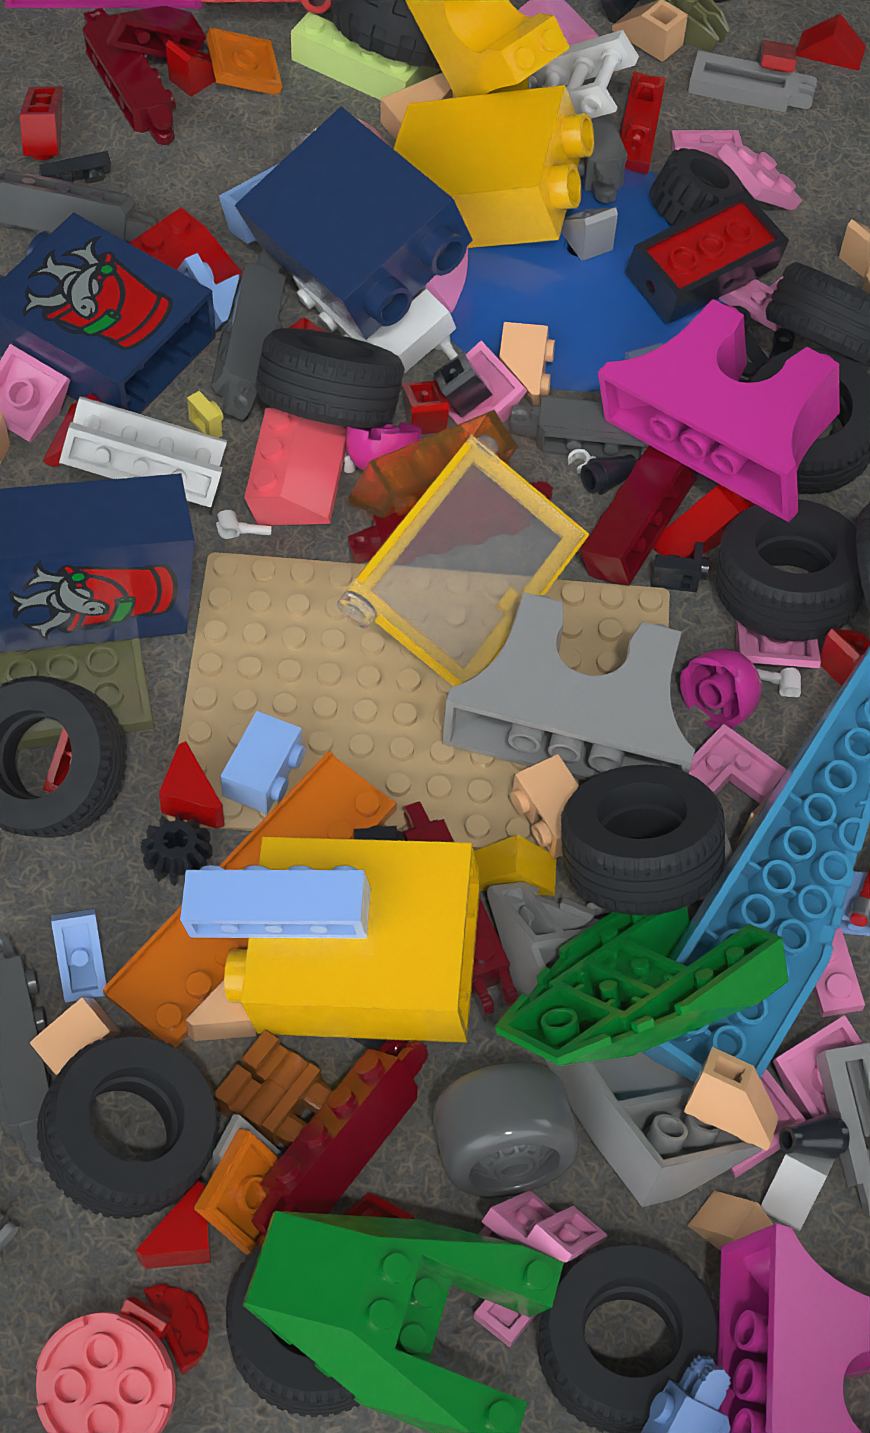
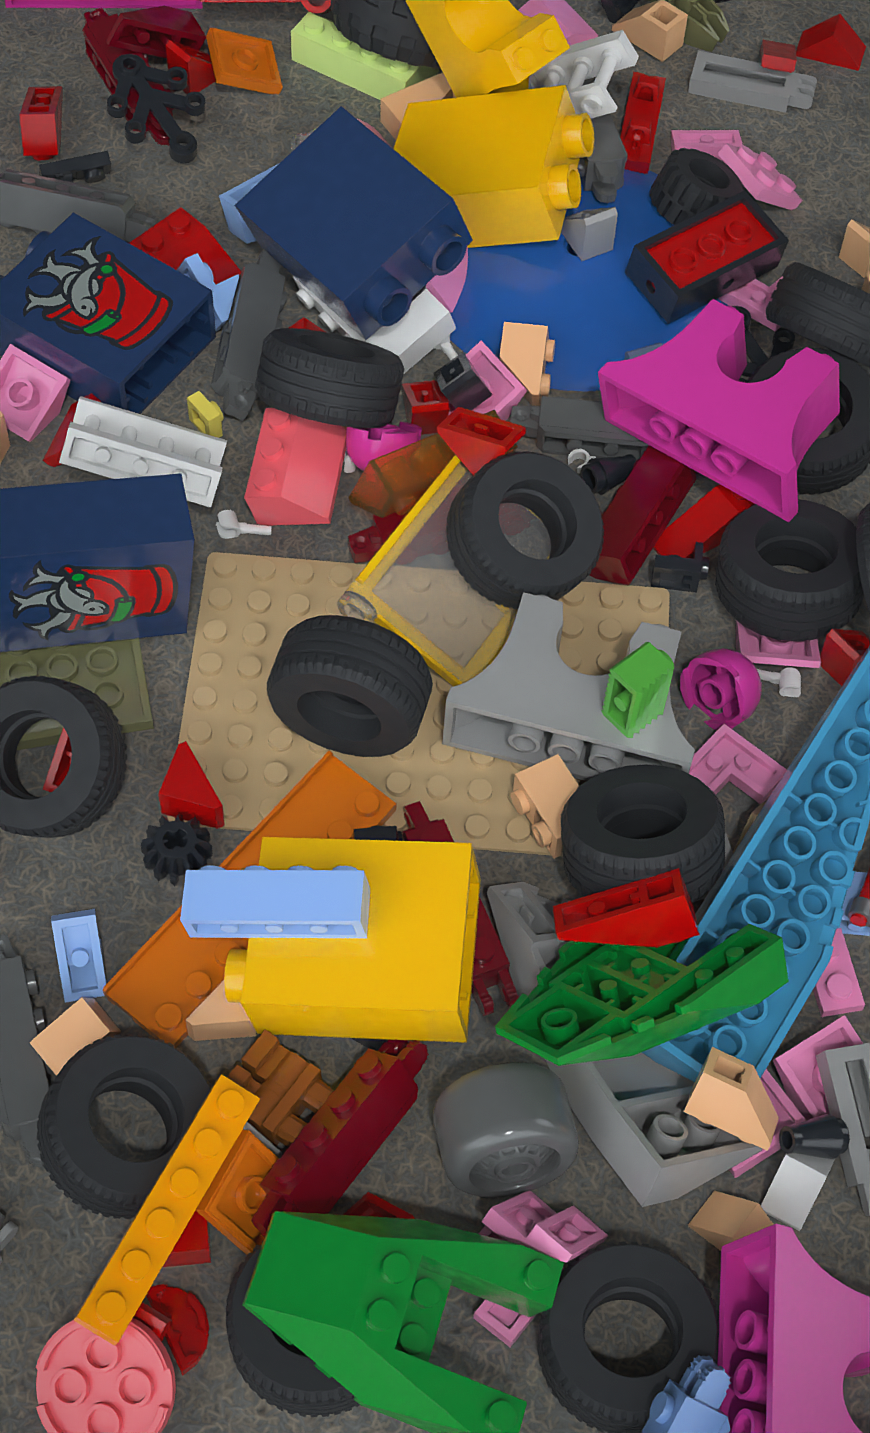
light blue brick [220,711,306,814] -> none
yellow slope [474,834,556,896] -> none
none -> light orange plate [74,1074,260,1346]
none -> black plant [107,54,205,163]
none -> black tyre [267,615,433,757]
none -> red slope [437,407,526,475]
none -> black tyre [446,451,604,610]
none -> red slope [553,868,699,948]
none -> bright green brick [601,642,674,738]

